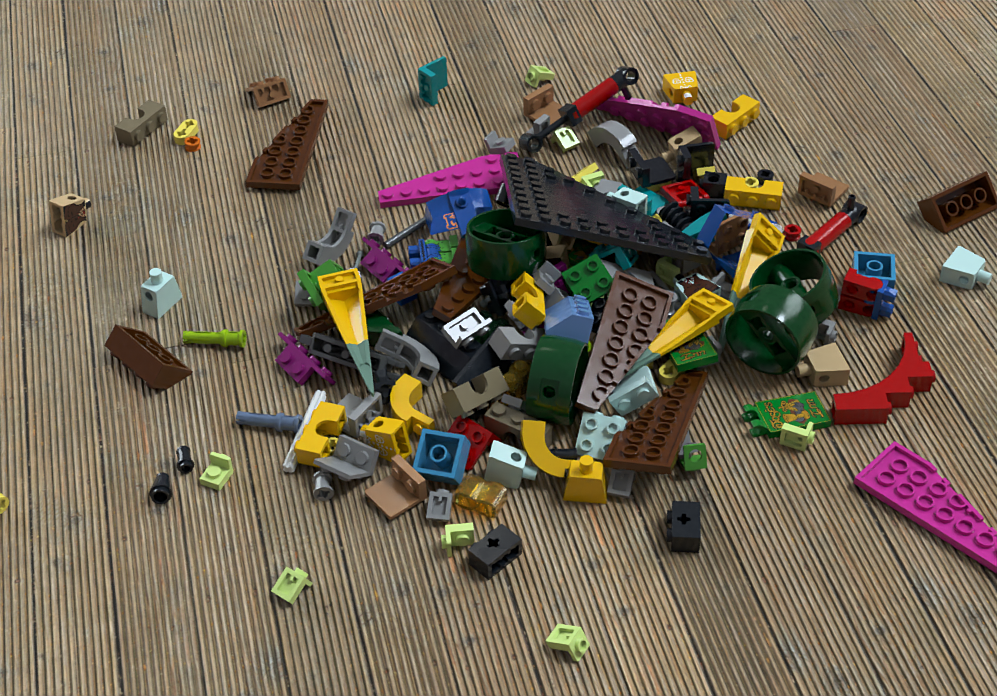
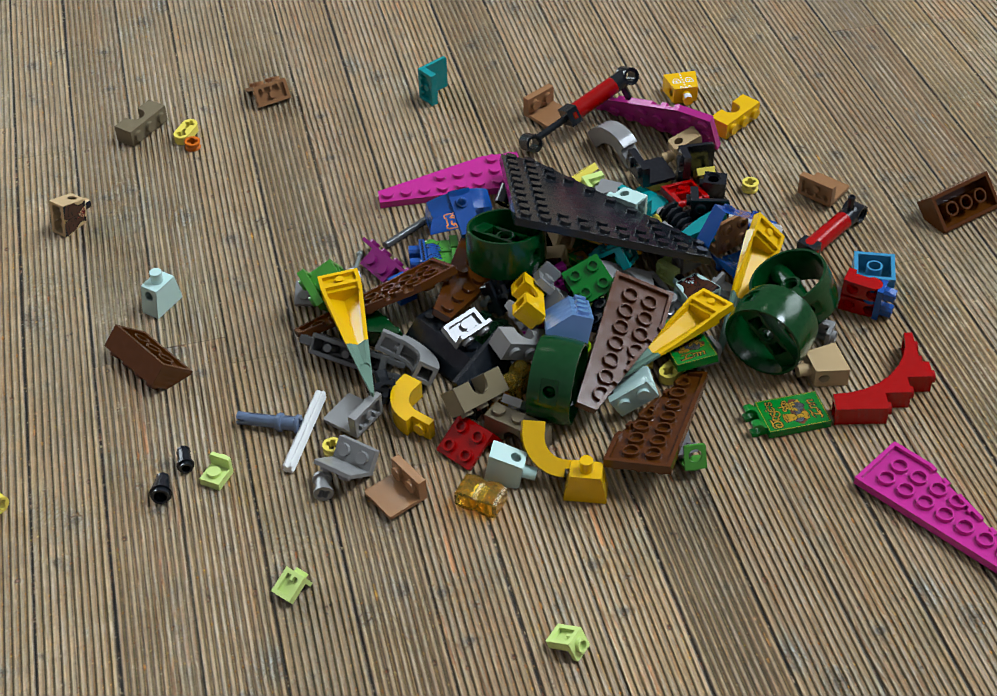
lime pin [182,329,247,348] -> none
reddish brown wing [245,99,329,191] -> none
magenta bracket [275,331,336,385] -> none
yellow arch [294,401,347,468] -> none
light grey arch [302,207,357,265] -> none
yellow torso [360,416,412,462] -> none
light grey bush [367,221,386,245] -> none
dark azure brick [413,428,471,486] -> none
light grey bracket [426,489,454,522] -> none
yellowish green bracket [441,523,474,557] -> none
black brick [468,524,522,580] -> none
light grey bracket [484,131,516,154] -> none
yellowish green bracket [525,65,555,88] -> none
light grey bracket [526,114,550,140] -> none
black pin [549,447,577,460] -> none
yellowish green bracket [550,126,580,152] -> none
light aqua bracket [575,411,628,460] -> none
light grey bracket [607,468,636,499] -> none
black brick [666,501,701,553] -> none
yellow arch [724,176,783,211] -> none
black bush [757,169,774,185] -> none
yellowish green bracket [779,422,816,452] -> none
red bush [783,224,801,242] -> none
light aqua torso [939,246,993,289] -> none

